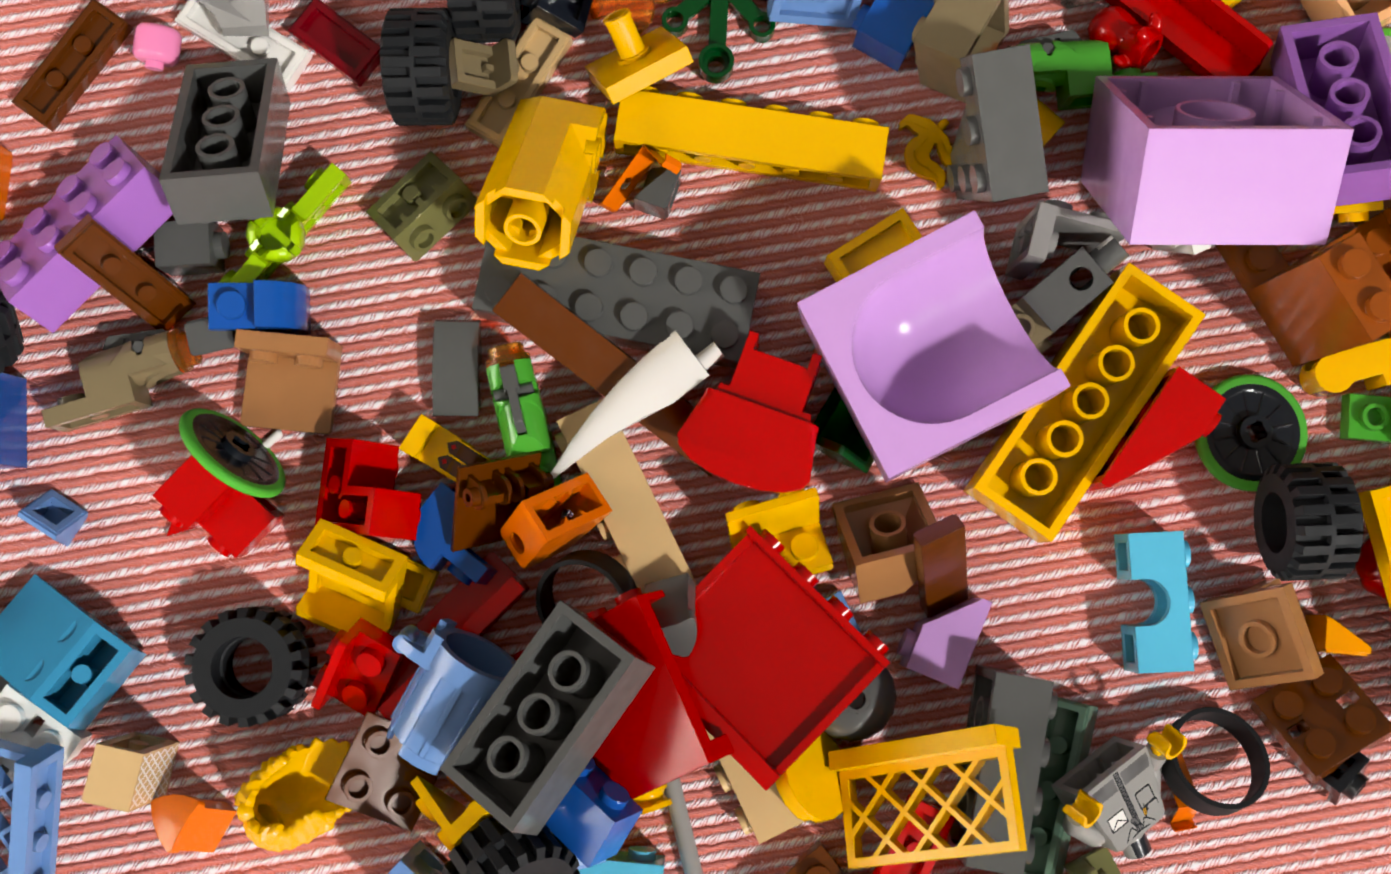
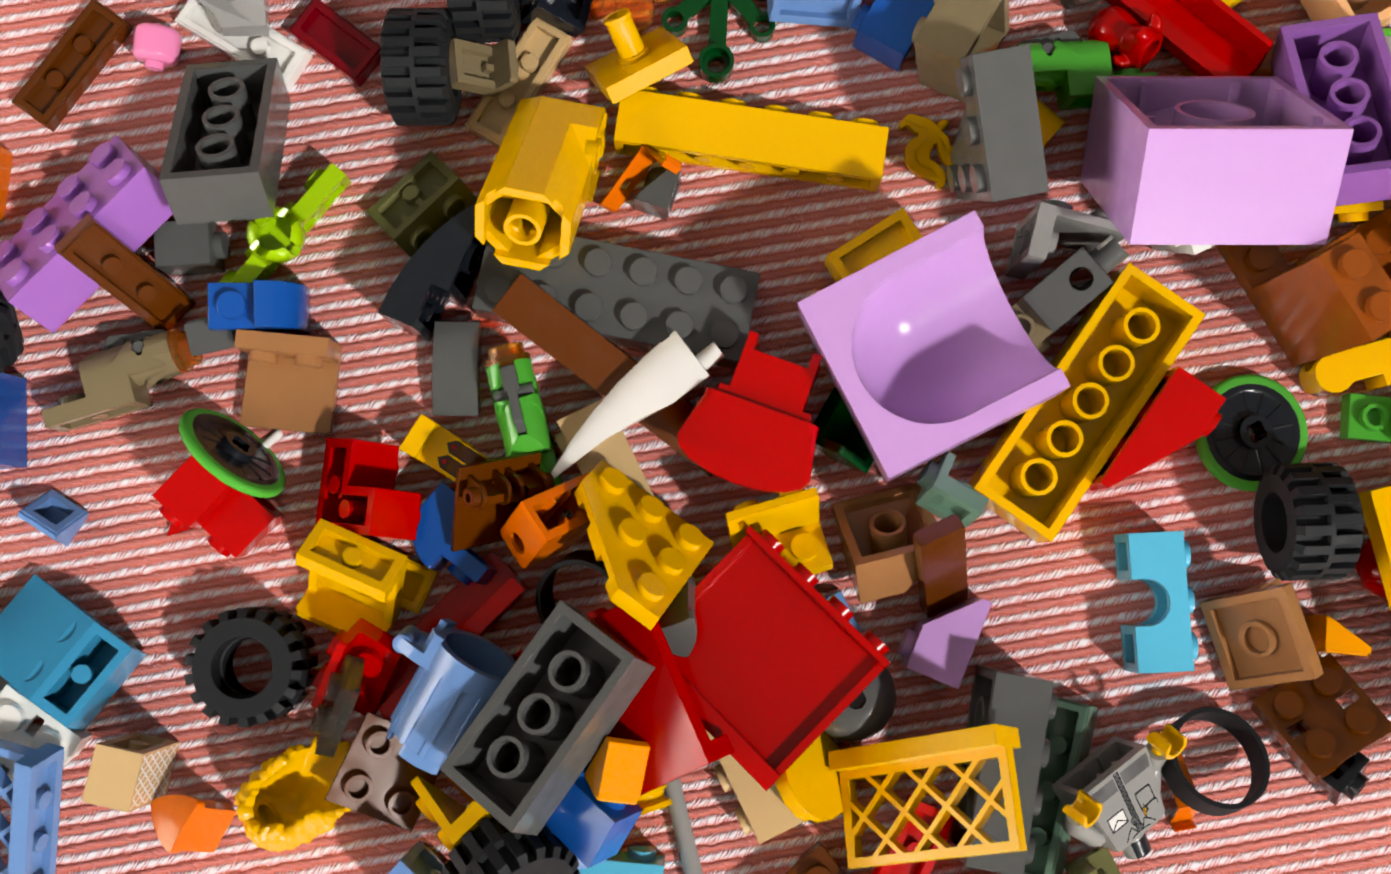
none -> clear smoke plate [310,654,365,758]
none -> black slope [378,203,487,342]
none -> yellow plate [574,460,714,631]
none -> light orange slope [584,736,650,805]
none -> sand green bracket [915,451,989,528]

